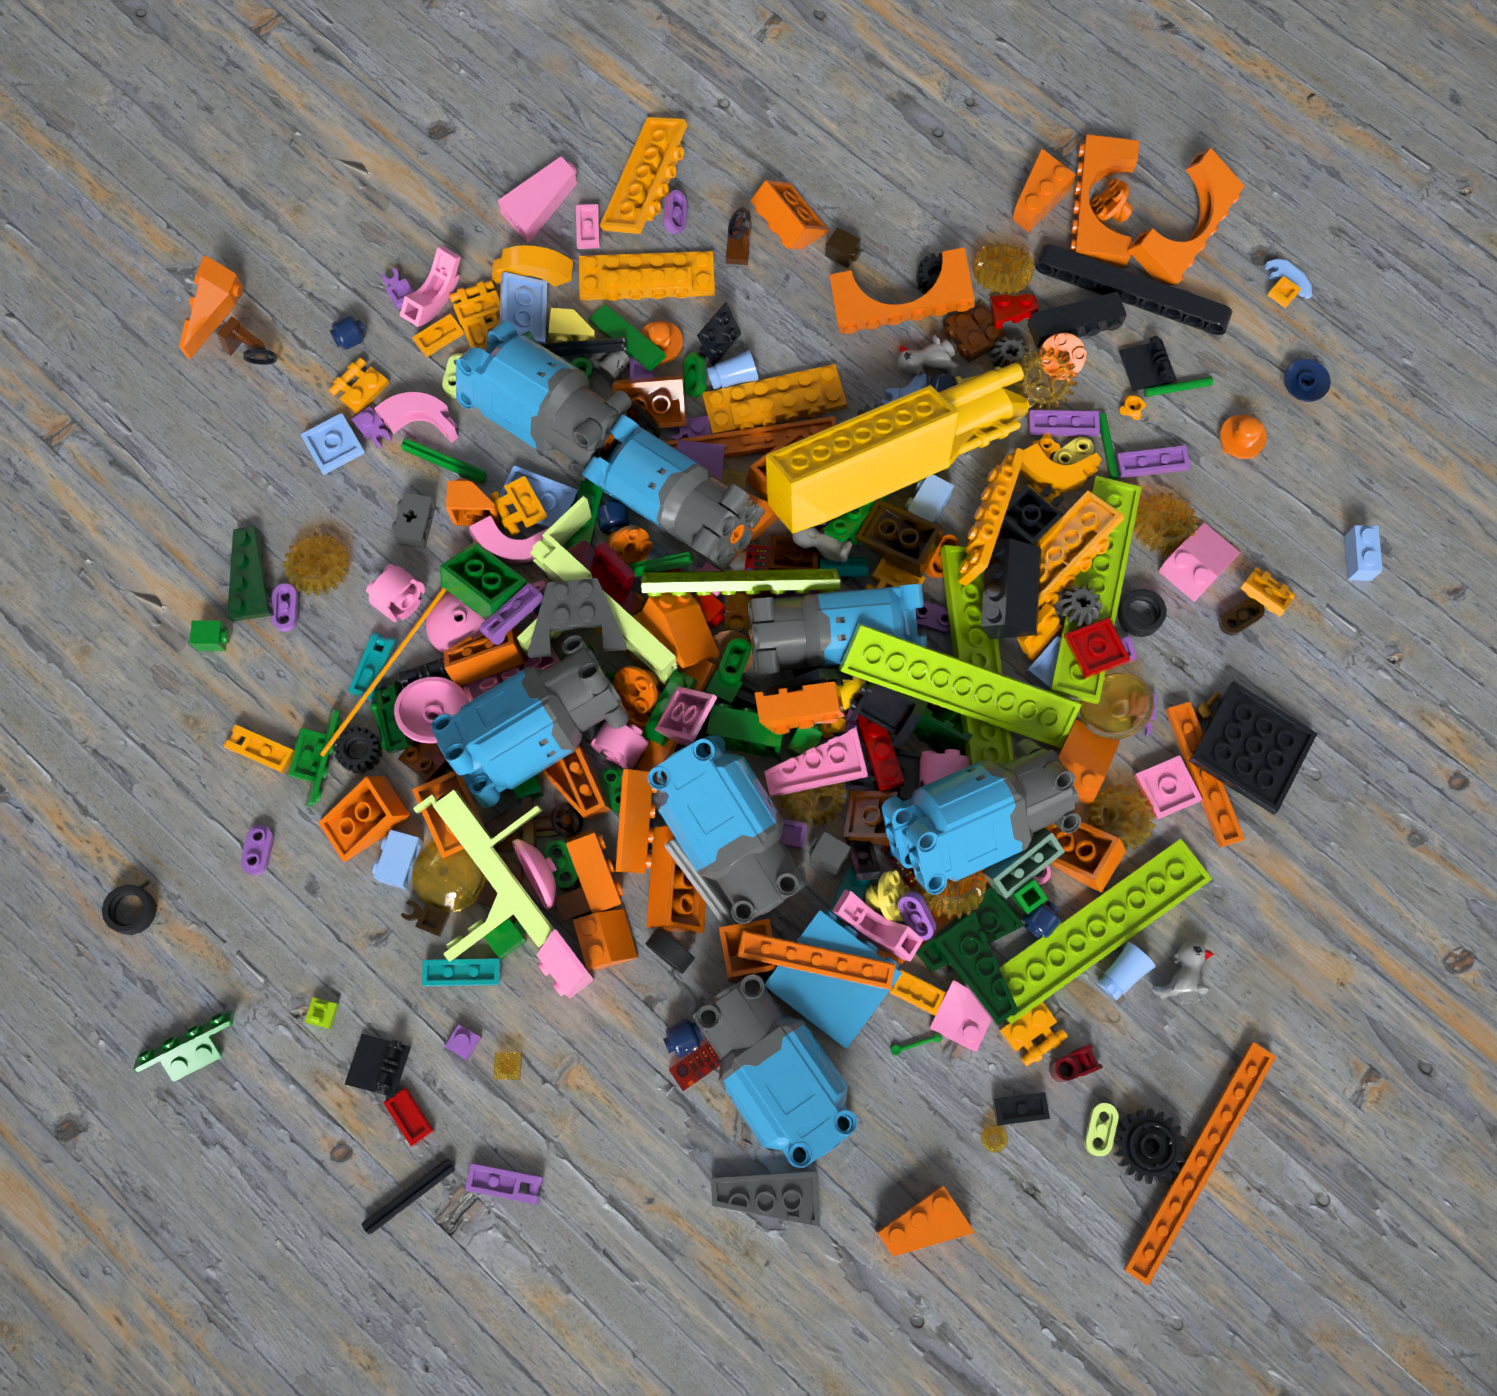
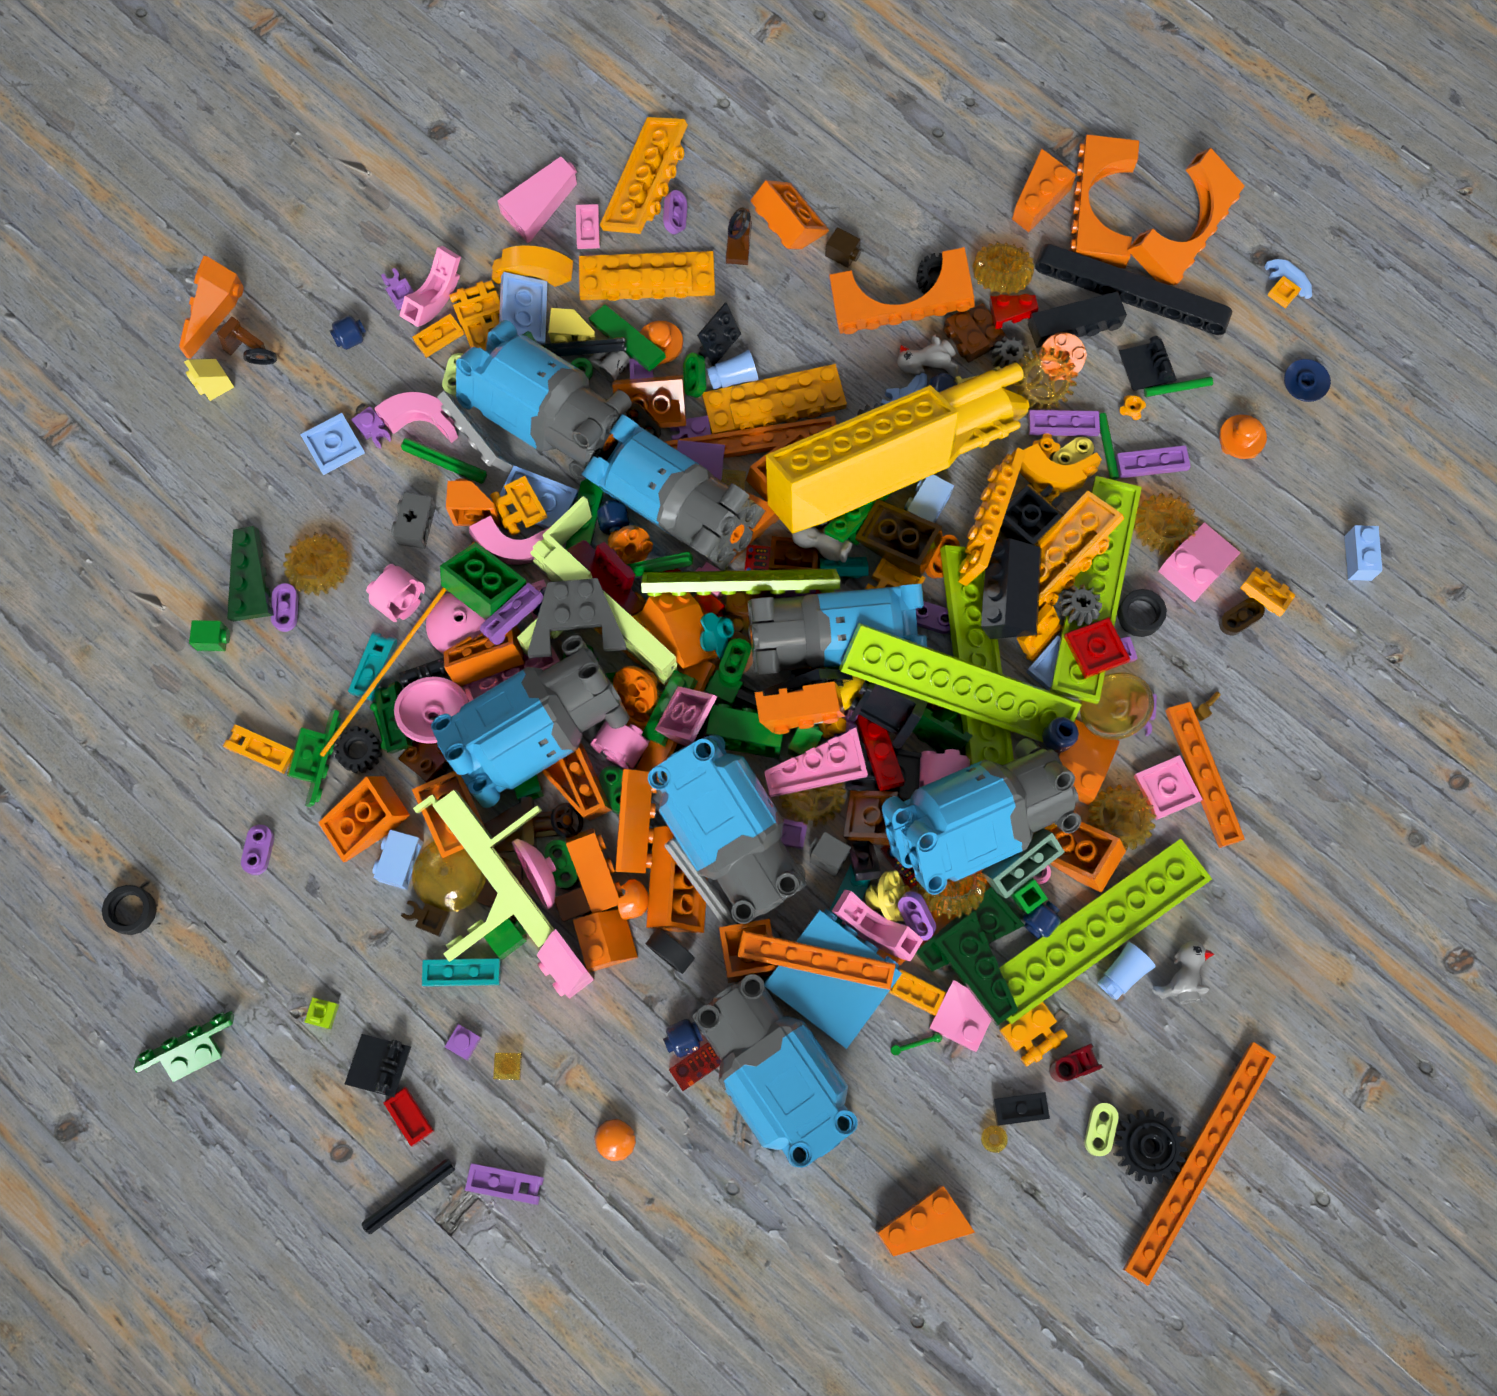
light orange plate [328,358,390,415] -> none
dark grey wing [711,1171,820,1227] -> none
orange plate [1091,179,1133,223] -> none
black plate [1188,681,1318,815] -> none
none -> light yellow slope [184,359,234,401]
none -> light grey wing [437,391,515,474]
none -> orange hair [594,1119,636,1161]
none -> orange hair [617,879,649,920]
none -> teal plate [700,613,734,659]
none -> dark blue head [1042,717,1079,753]

